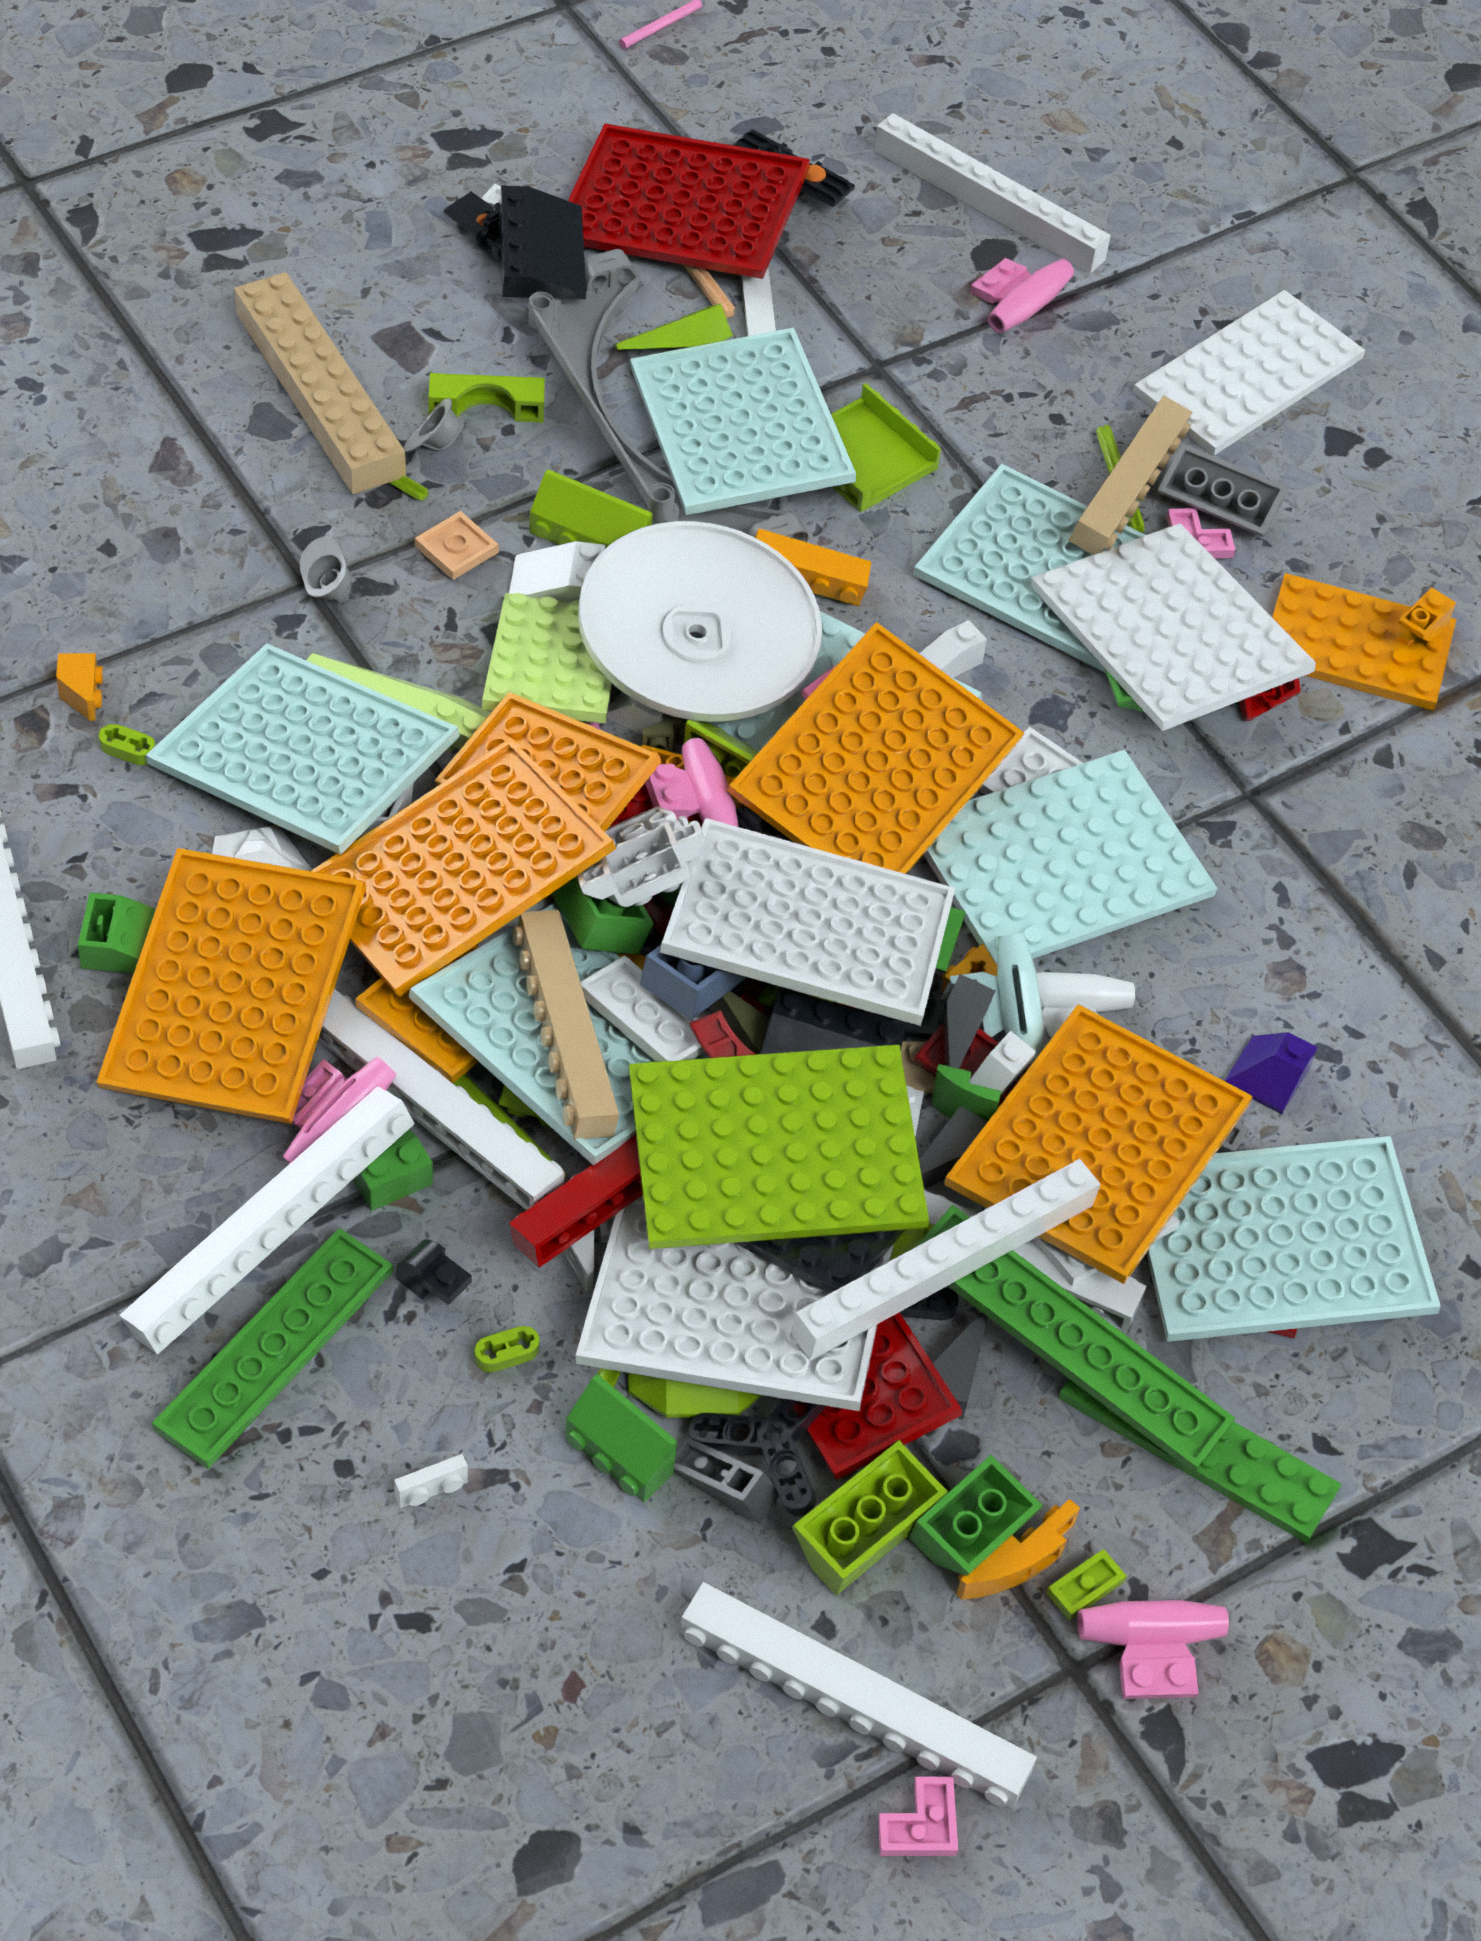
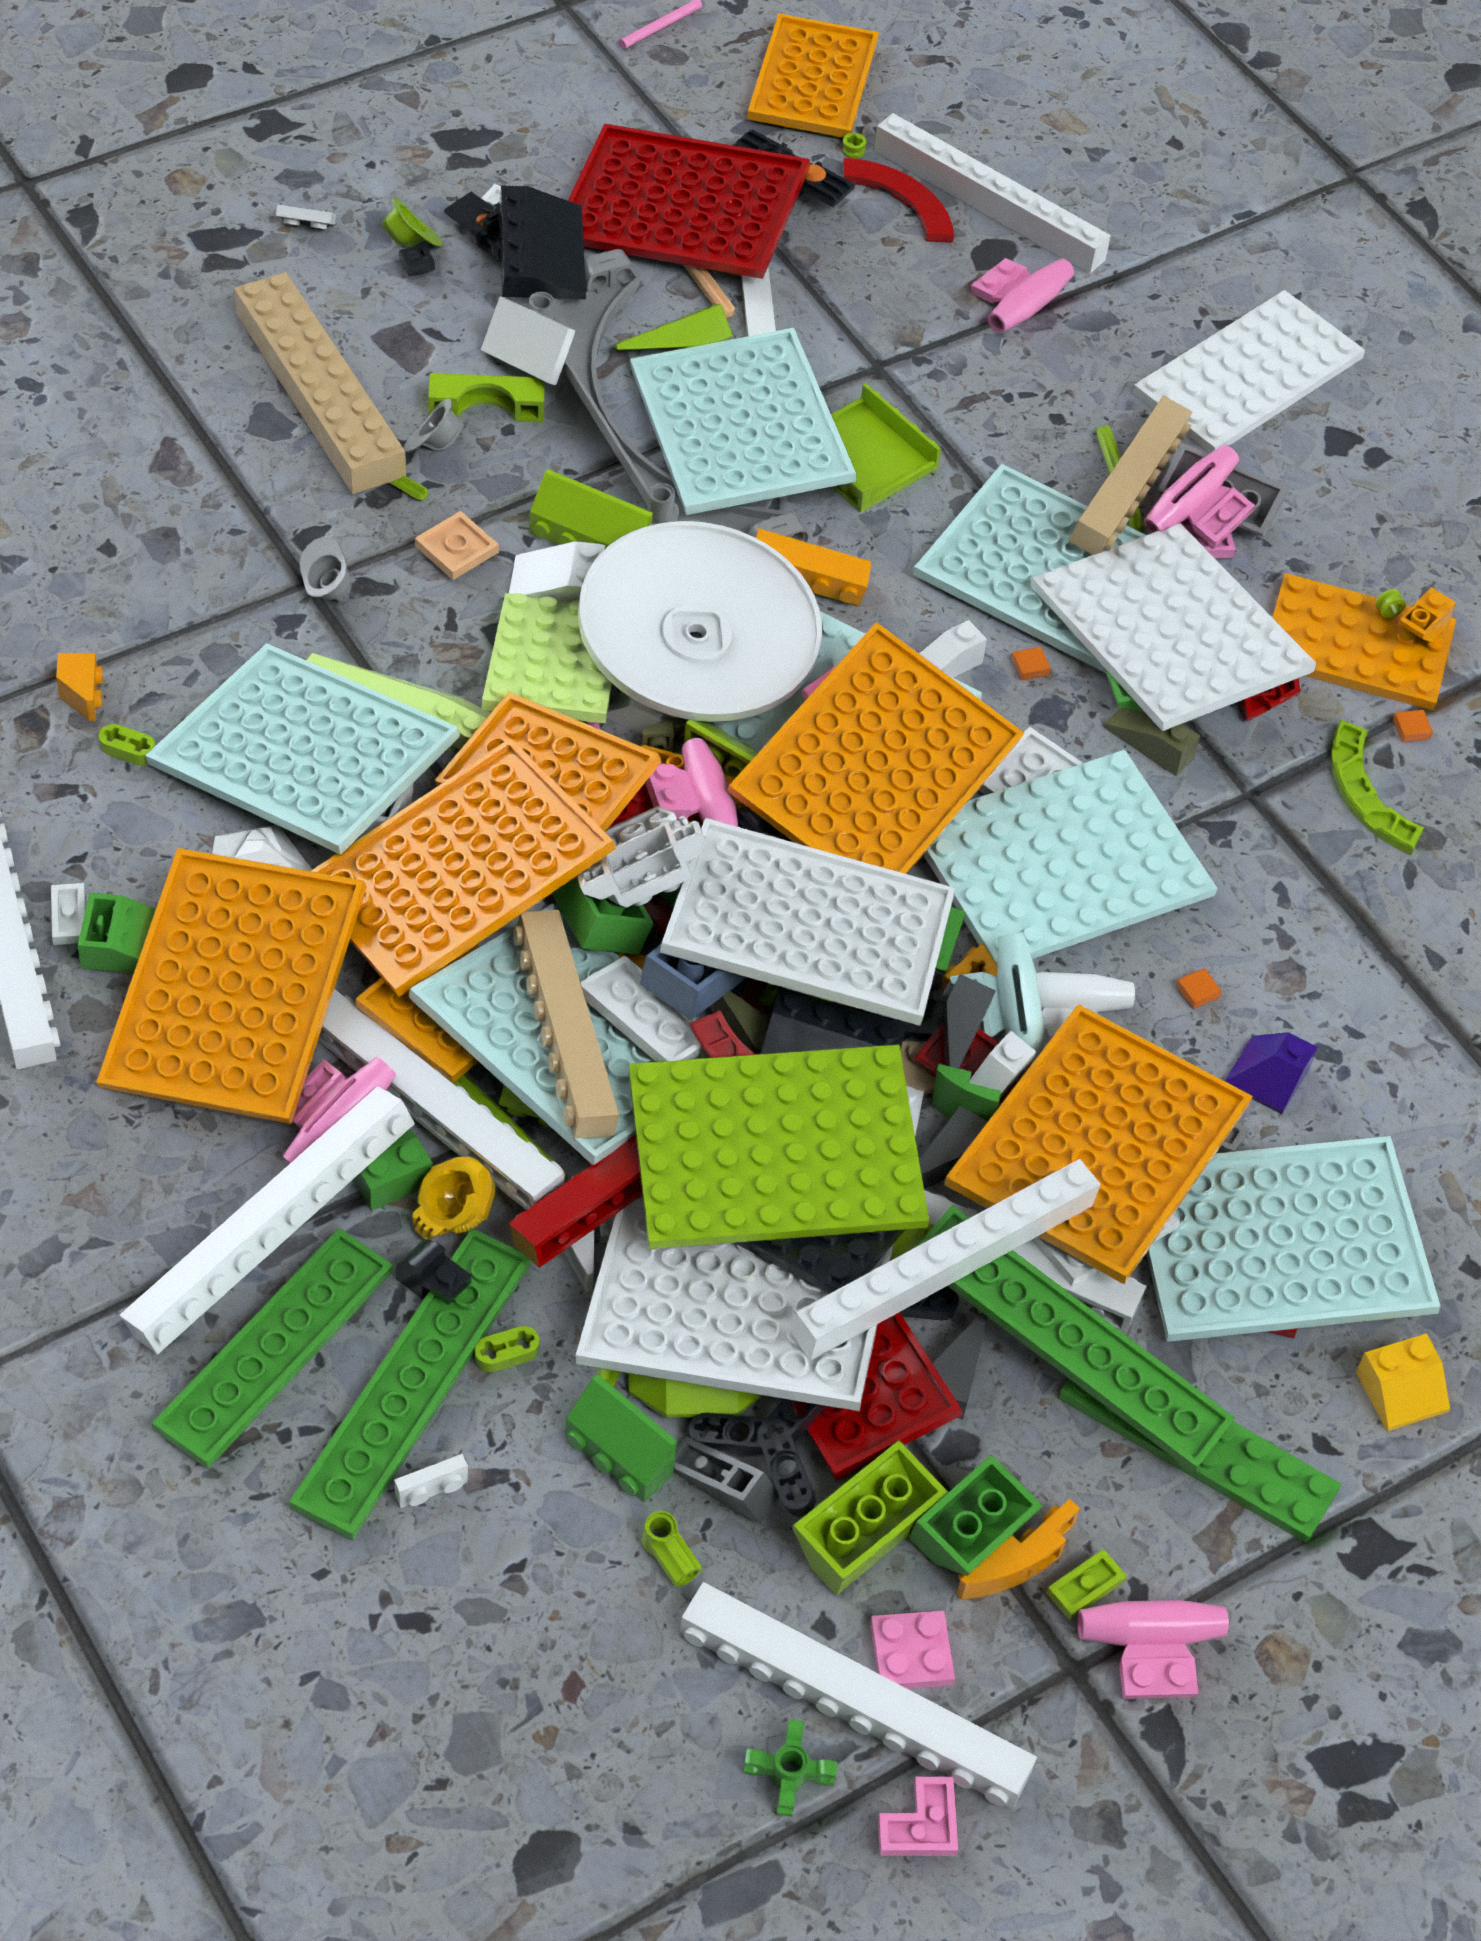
none -> white plate [51,883,86,945]
none -> white plate [276,205,336,229]
none -> bright green plate [289,1229,532,1541]
none -> lime piece [382,197,443,247]
none -> black plate [399,244,435,276]
none -> yellow helmet [412,1157,495,1240]
none -> white tile [481,296,575,385]
none -> lime piece [641,1511,703,1588]
none -> bright green pin [743,1719,838,1817]
none -> light orange plate [747,13,879,138]
none -> lime bush [842,133,867,159]
none -> red tile [843,158,954,242]
none -> bright pink plate [870,1611,955,1689]
none -> orange tile [1011,647,1051,681]
none -> olive slope [1103,707,1200,776]
none -> bright pink plate [1144,445,1255,548]
none -> orange tile [1176,968,1222,1009]
none -> lime tile [1331,719,1424,855]
none -> yellow slope [1356,1333,1450,1431]
none -> lime bush [1376,589,1406,618]
none -> orange tile [1393,709,1433,742]

